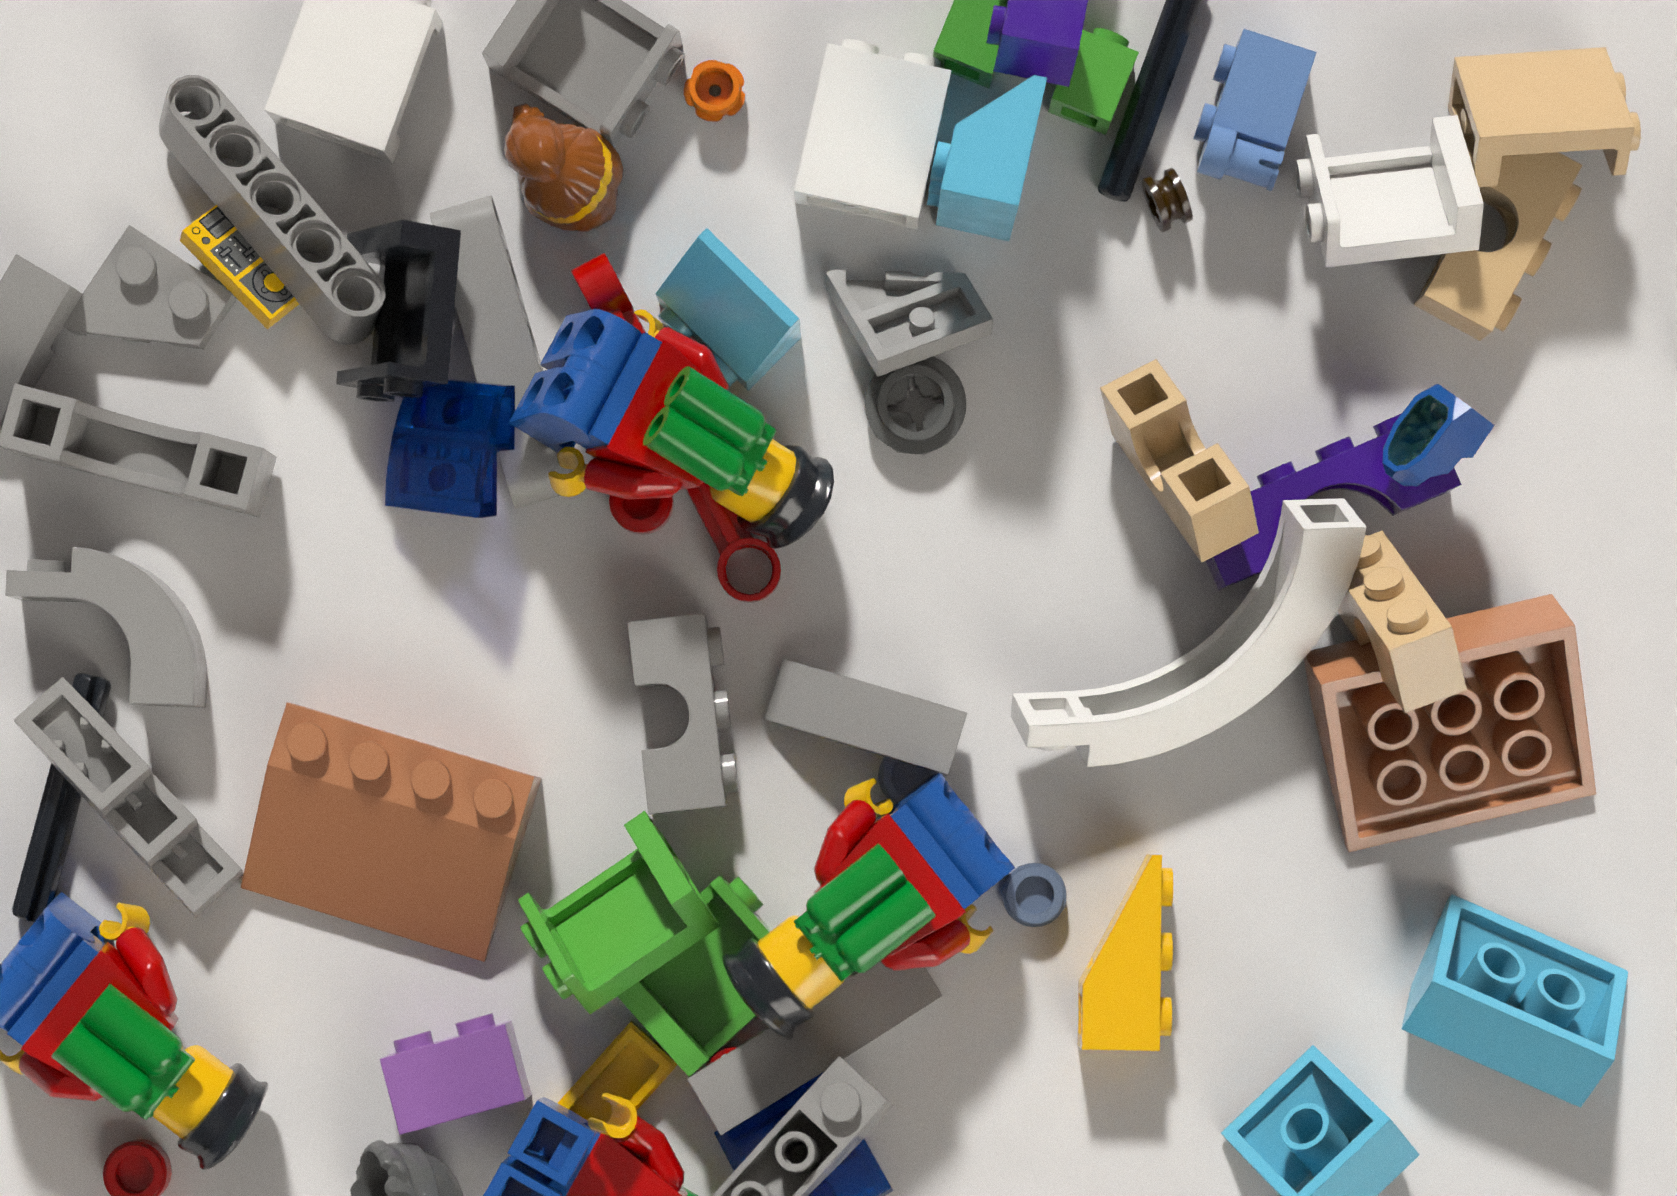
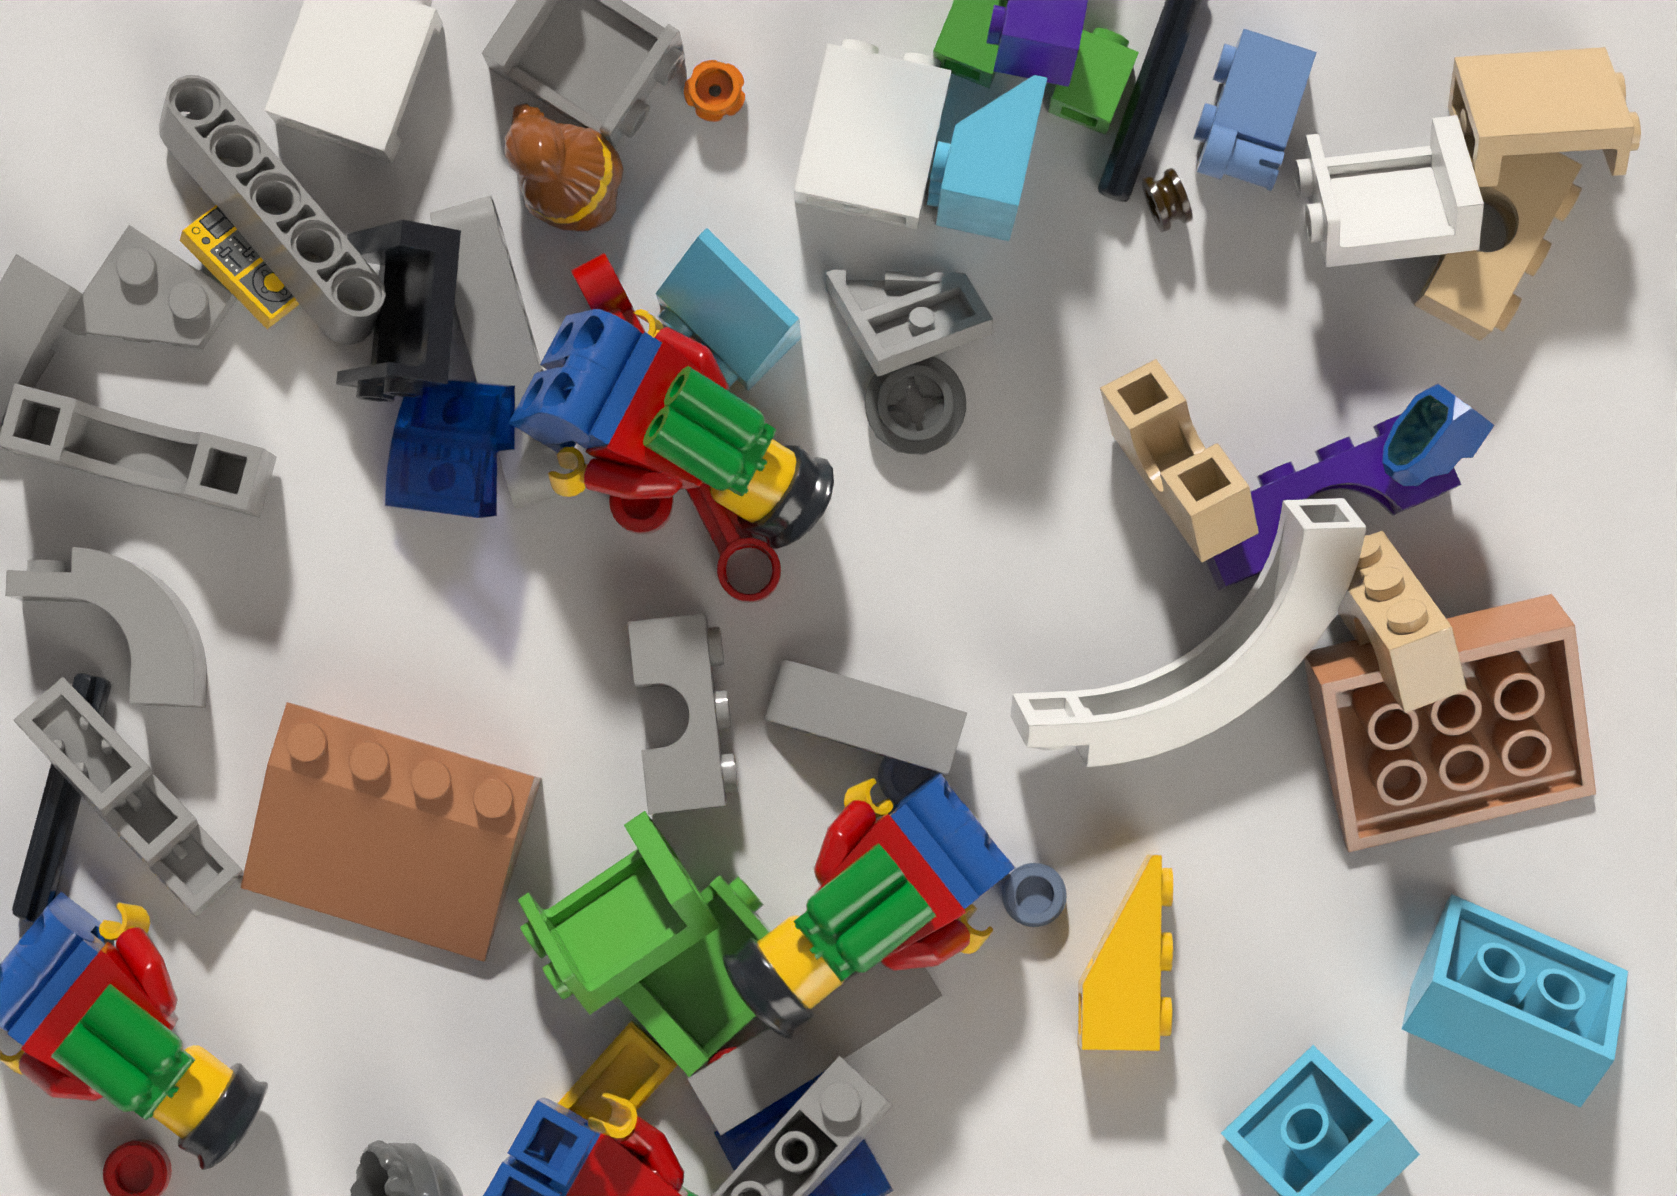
medium lavender brick [379,1013,532,1135] -> none

